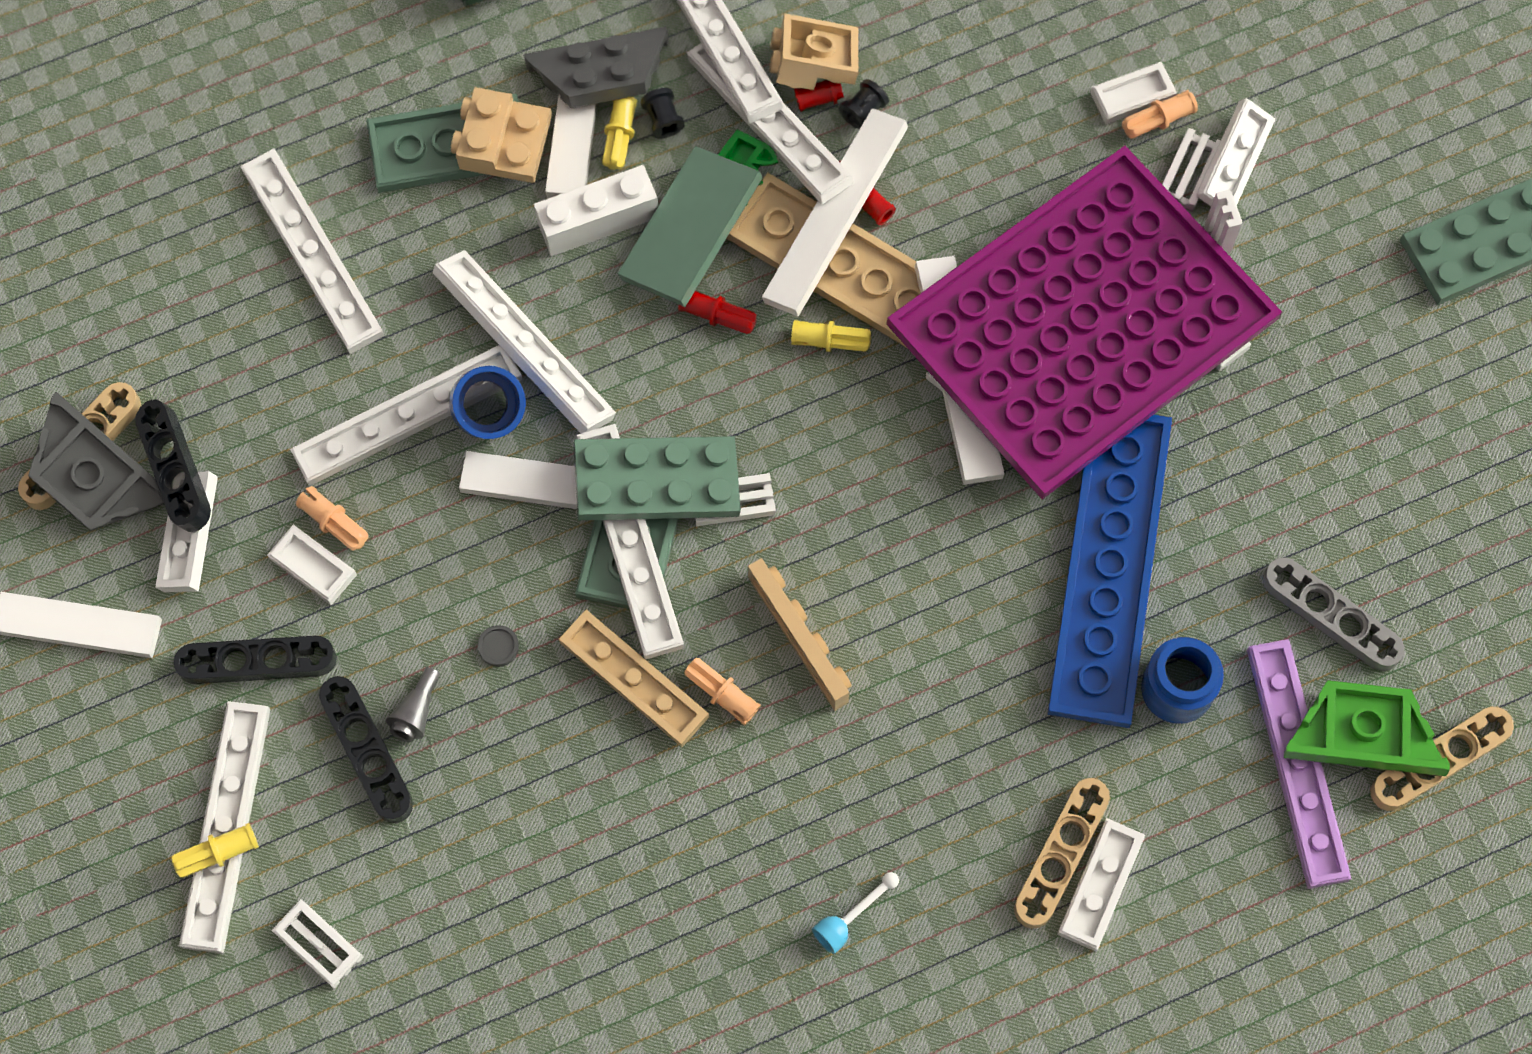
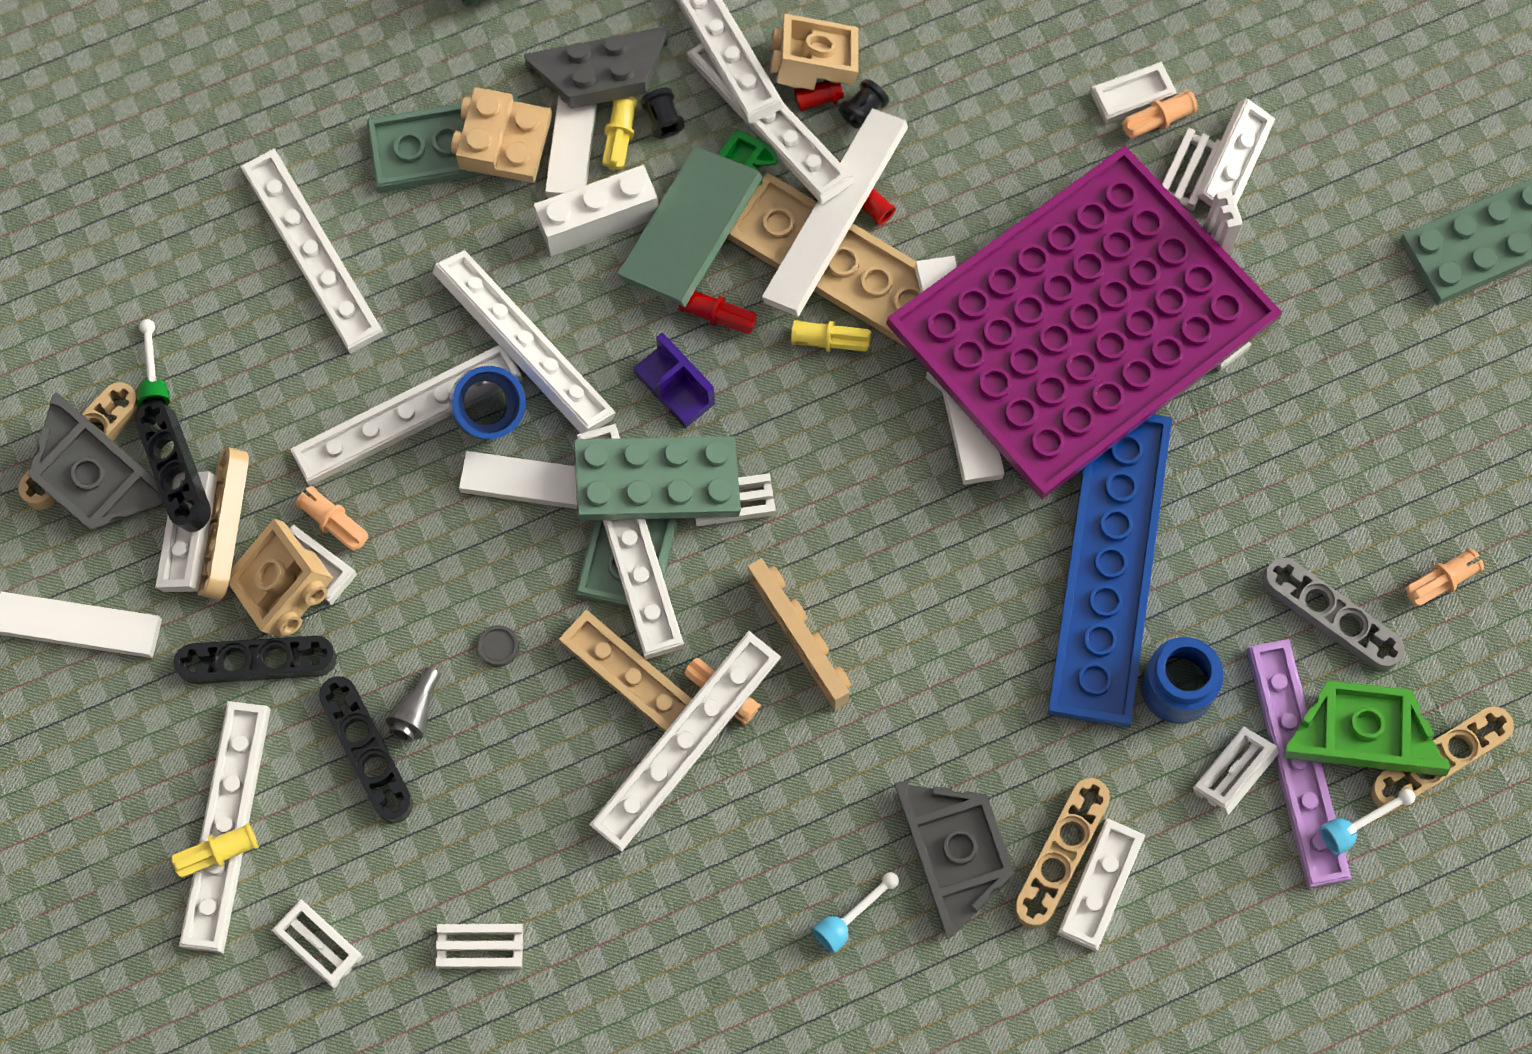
none -> hinge [136,319,170,407]
none -> beam [197,447,249,601]
none -> tan plate [229,519,333,638]
none -> white tile [436,924,523,969]
none -> white tile [589,631,781,852]
none -> dark purple panel [633,333,715,429]
none -> dark grey wing [894,781,1014,939]
none -> white tile [1193,726,1279,815]
none -> hinge [1320,789,1415,856]
none -> light nougat axle [1406,548,1484,606]

